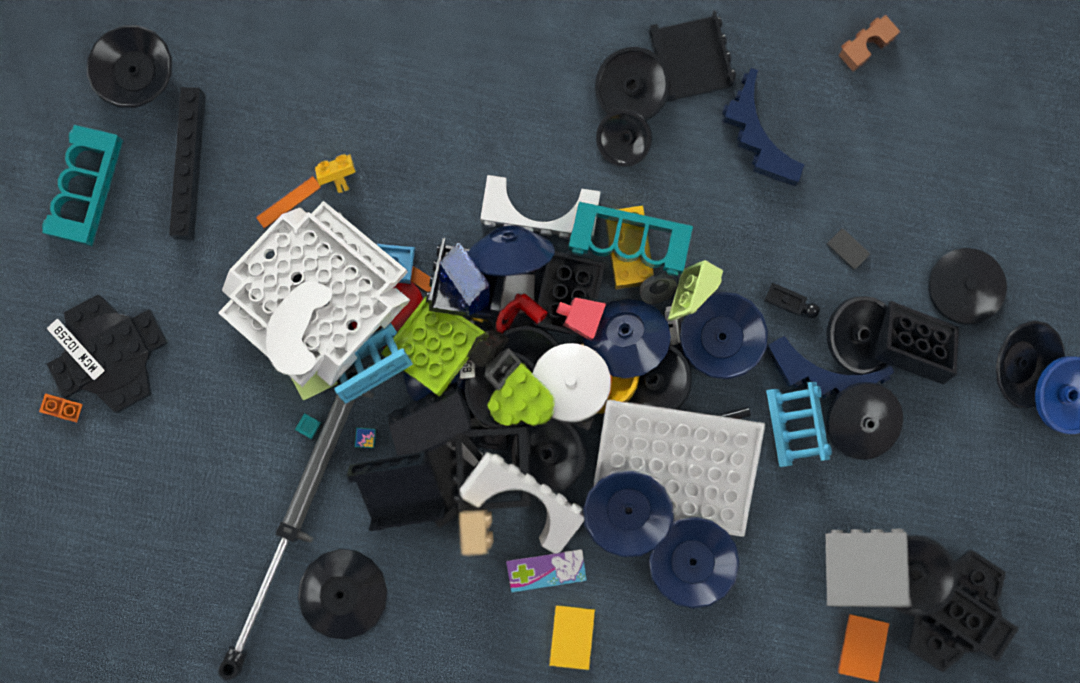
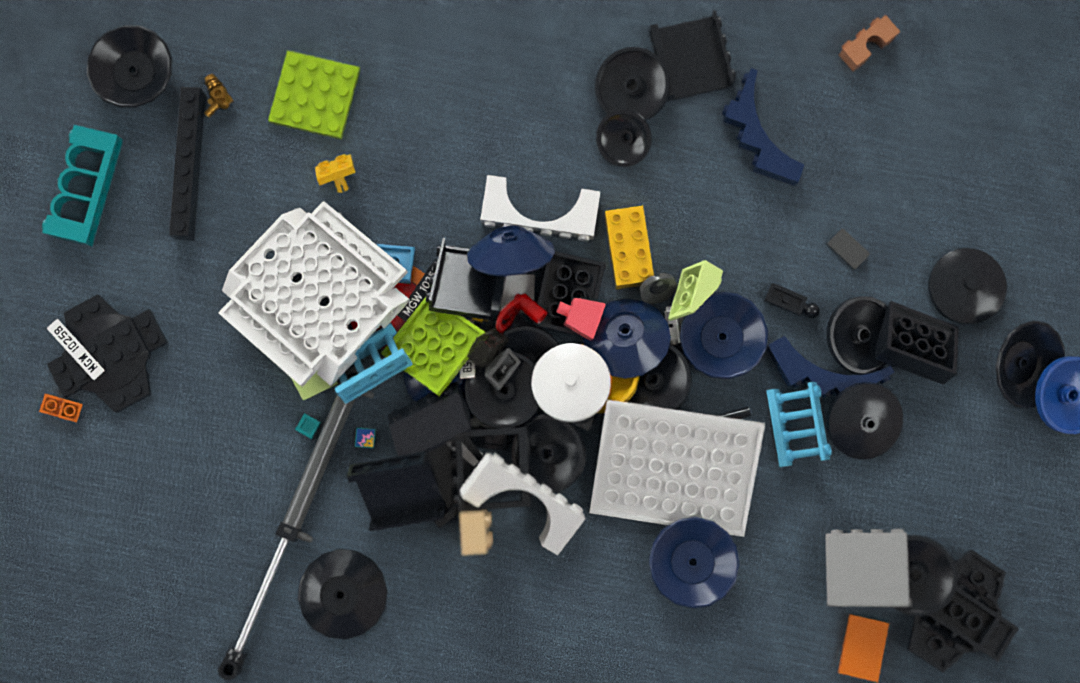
orange sticker [256,176,321,228] -> none
white sticker [266,281,332,375] -> none
clear blue slope [438,242,489,316] -> none
lime plate [488,363,555,426] -> none
sticker [506,550,587,592] -> none
yellow tile [550,605,595,670] -> none
teal fence [569,201,693,276] -> none
dark blue dish [583,471,674,557] -> none
none -> pearl gold piece [204,74,233,118]
none -> lime plate [268,50,360,140]
none -> black sticker [397,259,437,321]

